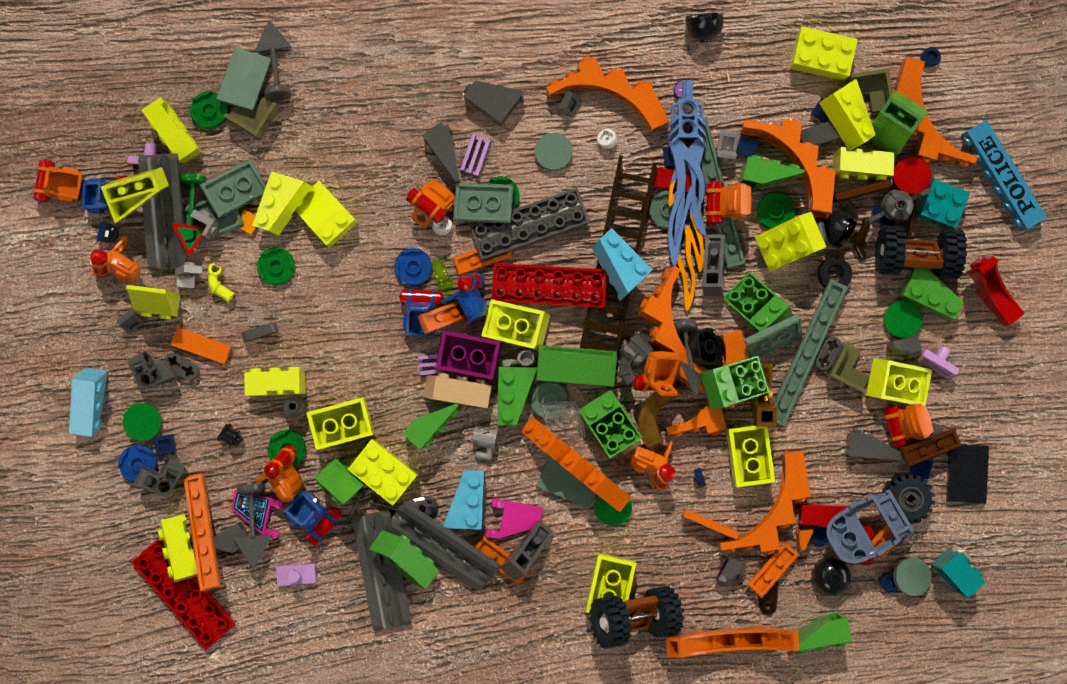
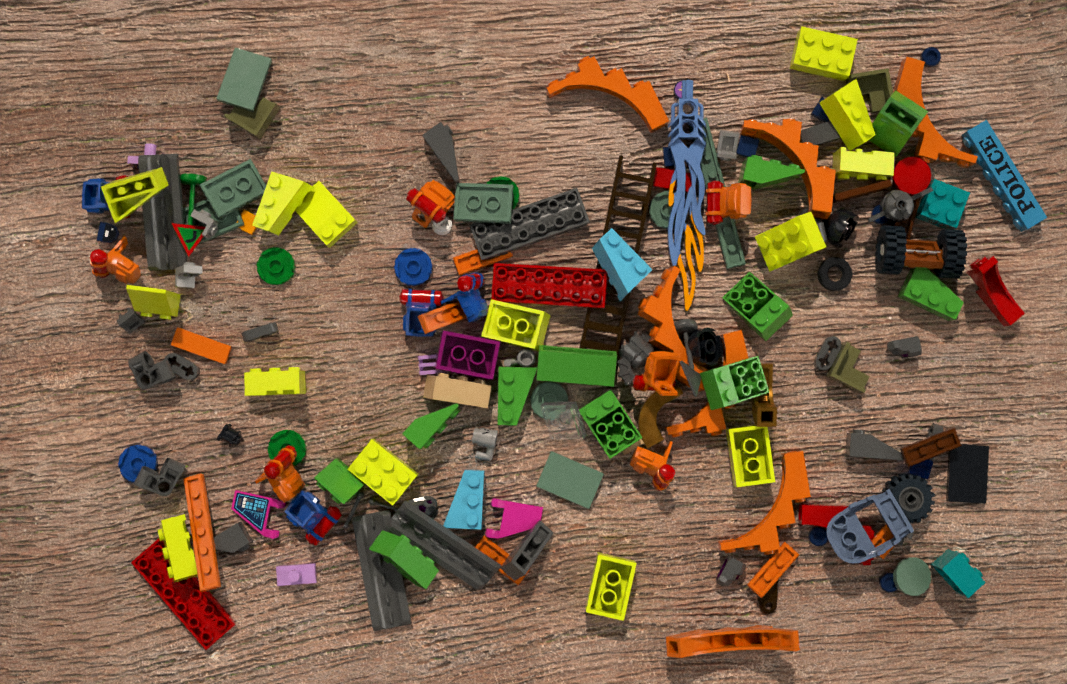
orange piece [33,159,82,203] -> none
medium azure wedge [69,368,108,437] -> none
green tile [122,403,162,441] -> none
neon yellow wedge [141,97,202,164] -> none
dark blue tile [154,434,177,456] -> none
green tile [189,91,229,130] -> none
neon yellow piece [208,263,235,303] -> none
dark grey piece [233,484,272,570] -> none
dark grey piece [254,19,292,101] -> none
dark grey brick [283,397,306,416] -> none
neon yellow brick [307,397,375,450] -> none
clear neon green piece [432,258,453,292] -> none
lavender tile [460,134,491,177] -> none
dark grey slope [463,81,524,126] -> none
orange arch [521,416,632,512] -> none
sand green tile [535,132,572,171] -> none
dark grey tile [555,91,581,118] -> none
black plate [589,586,684,649] -> none
green tile [594,495,632,526] -> none
white tile [597,129,617,149] -> none
orange tile [682,509,739,540] -> none
black cylinder [685,13,724,43] -> none
dark blue tile [694,467,706,488] -> none
dark grey slope [702,234,725,296] -> none
sand green tile [745,314,802,358] -> none
green tile [757,192,795,229] -> none
sand green tile [774,279,848,427] -> none
bright green slope [793,612,852,654] -> none
orange slope [796,528,814,550] -> none
black cylinder [811,557,851,596] -> none
dark brown piece [848,219,871,258] -> none
neon yellow slope [866,358,932,406] -> none
green tile [883,300,923,338] -> none
orange piece [883,404,934,448] -> none
lavender tile [916,346,959,380] -> none

